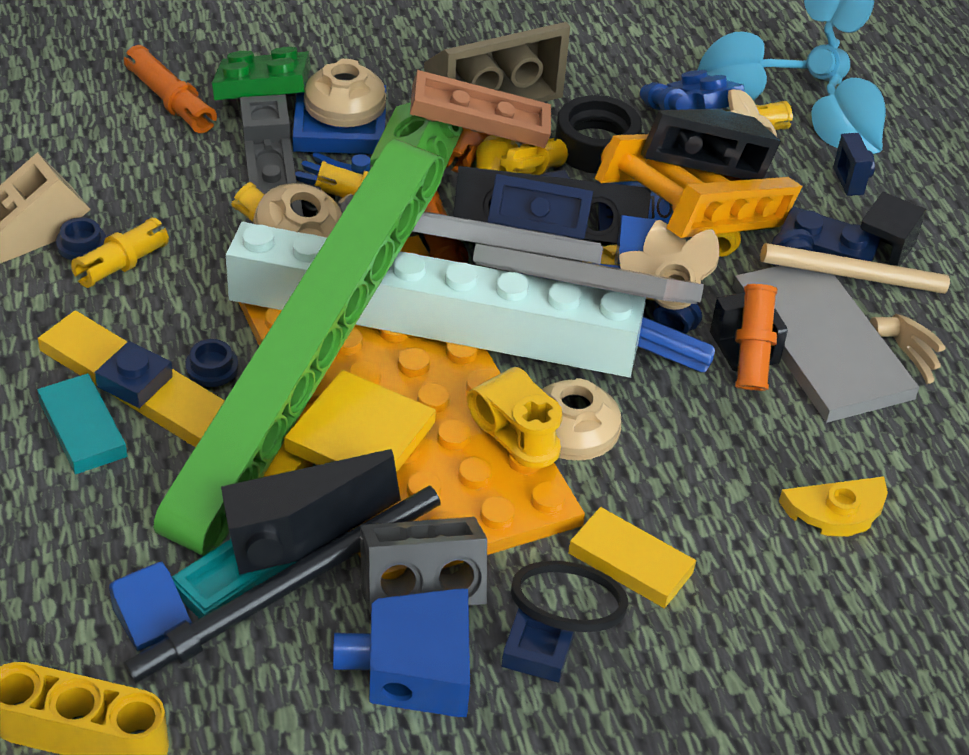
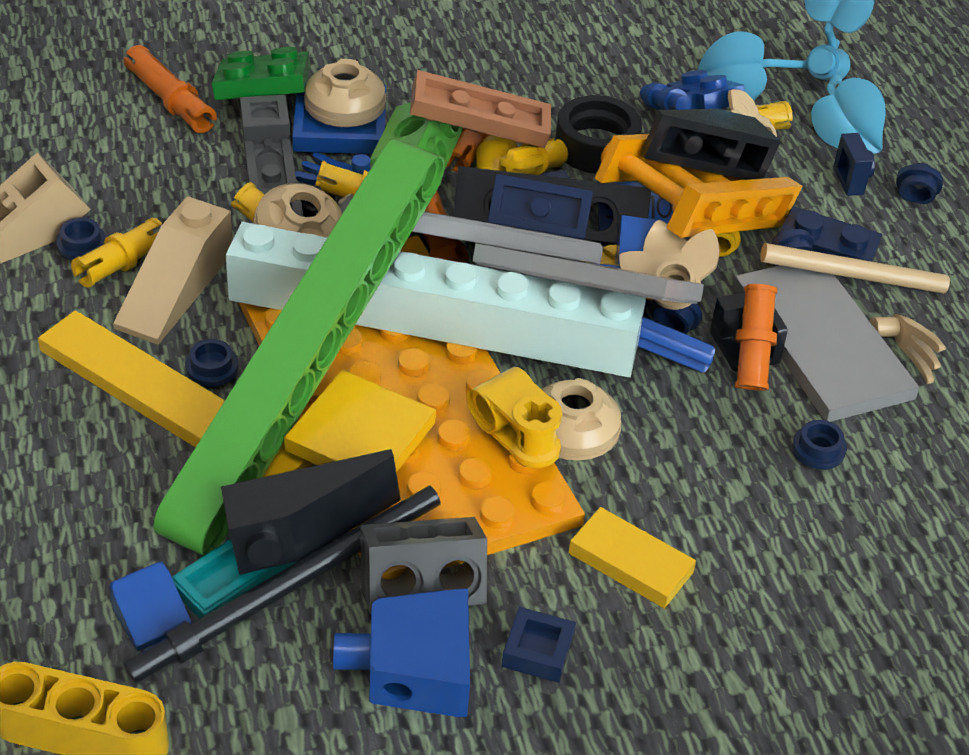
teal tile [37,373,128,475] -> none
dark blue plate [95,341,173,409] -> none
dark tan slope [424,22,570,102] -> none
black piece [511,561,628,632] -> none
yellow plate [779,476,888,537] -> none
black panel [860,192,926,266] -> none
none -> tan slope [113,196,232,345]
none -> dark blue plate [792,420,847,470]
none -> dark blue plate [896,163,943,204]

